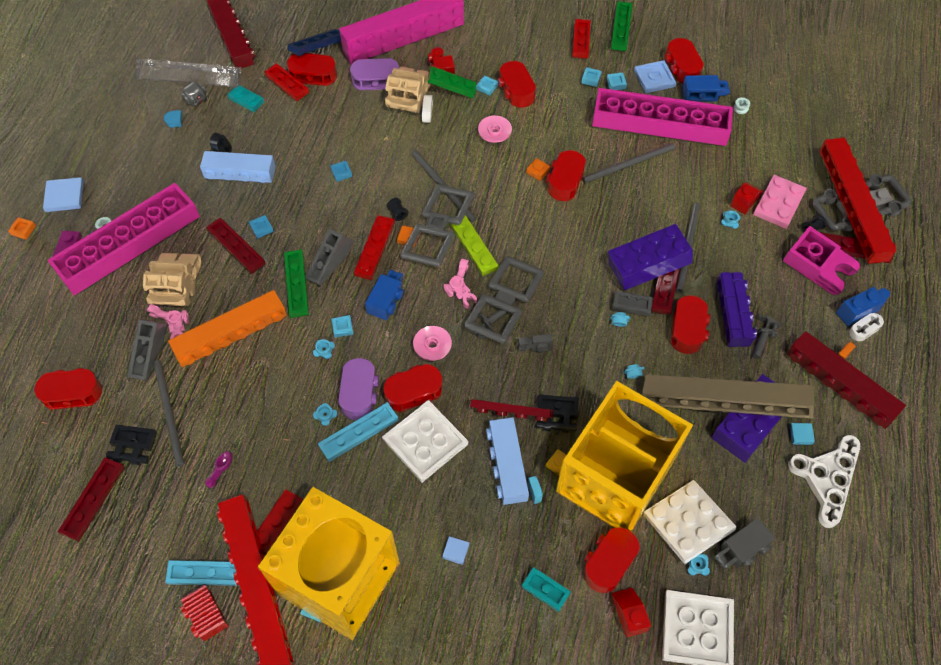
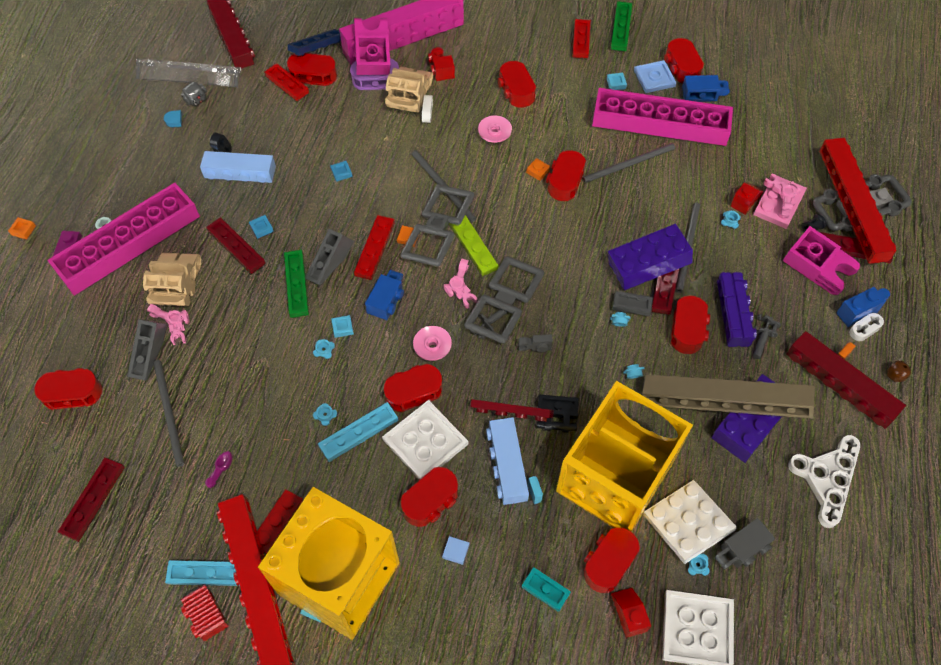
light blue tile [43,177,84,212] -> none
black plate [106,424,157,465] -> none
orange brick [168,290,287,367] -> none
teal plate [227,85,264,112] -> none
medium lavender brick [338,358,379,420] -> none
black bush [386,197,409,221] -> none
green plate [427,66,477,98] -> none
medium azure tile [476,75,498,96] -> none
yellow plate [546,449,566,476] -> none
medium azure plate [581,67,602,87] -> none
light aqua bush [734,97,750,114] -> none
medium azure tile [790,423,815,445] -> none
none -> dark pink brick [354,18,390,75]
none -> red brick [401,467,458,527]
none -> bright pink piece [764,174,800,216]
none -> reddish brown piece [887,360,911,382]

